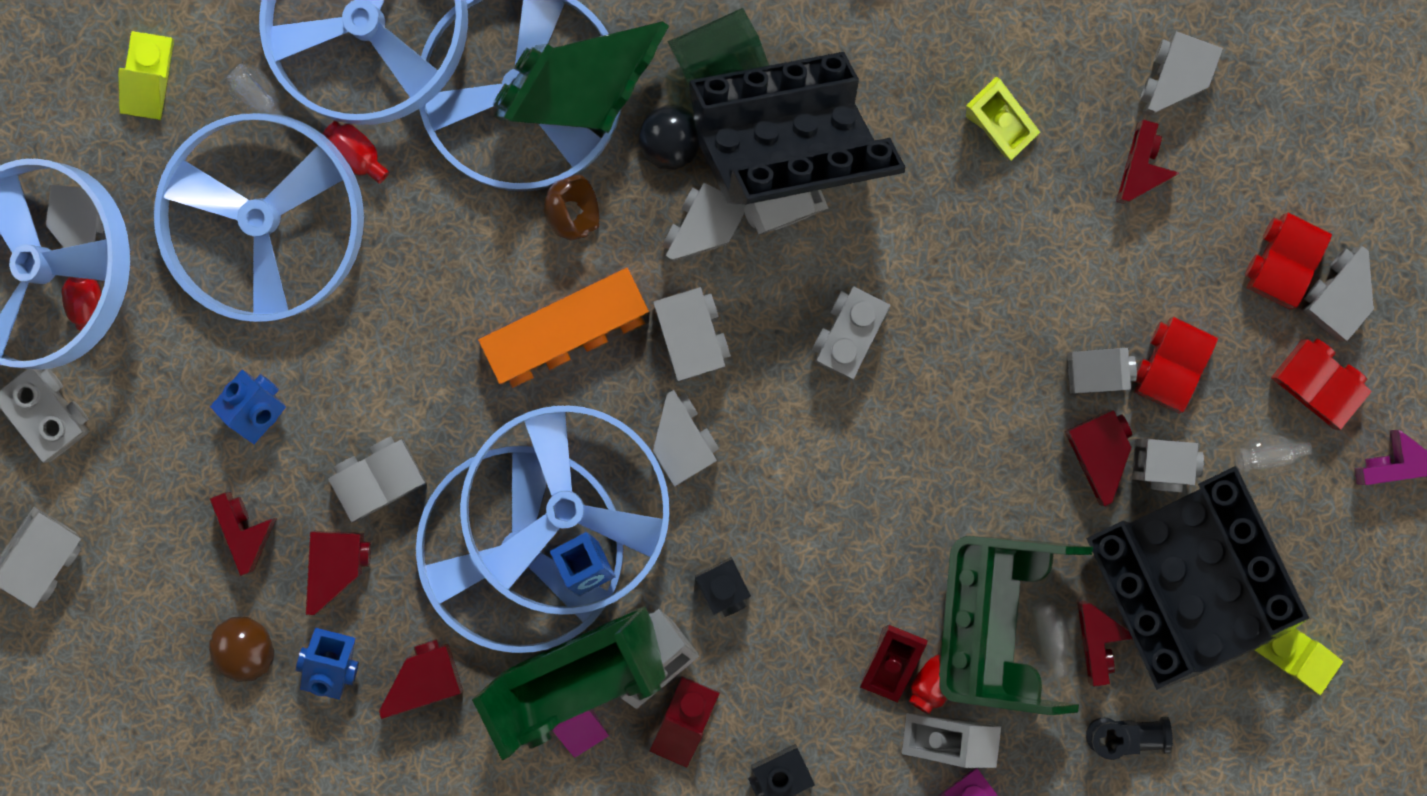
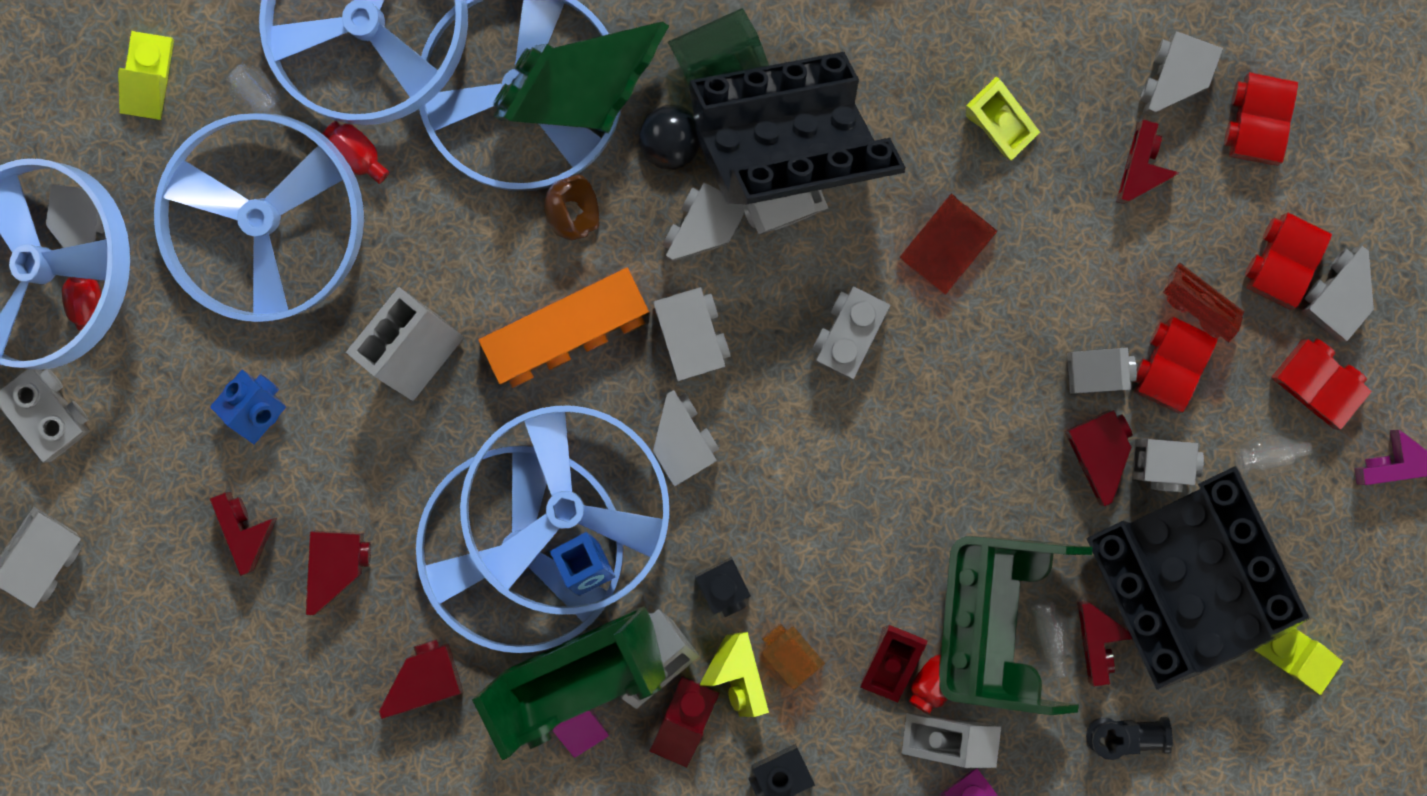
reddish brown hair [209,617,274,682] -> none
blue brick [296,628,359,700] -> none
light grey brick [328,436,427,523] -> none
none -> light grey brick [346,287,465,401]
none -> neon yellow slope [700,632,769,717]
none -> clear orange brick [760,623,825,690]
none -> clear red plate [898,193,997,295]
none -> clear red plate [1163,262,1245,343]
none -> red brick [1224,72,1298,166]

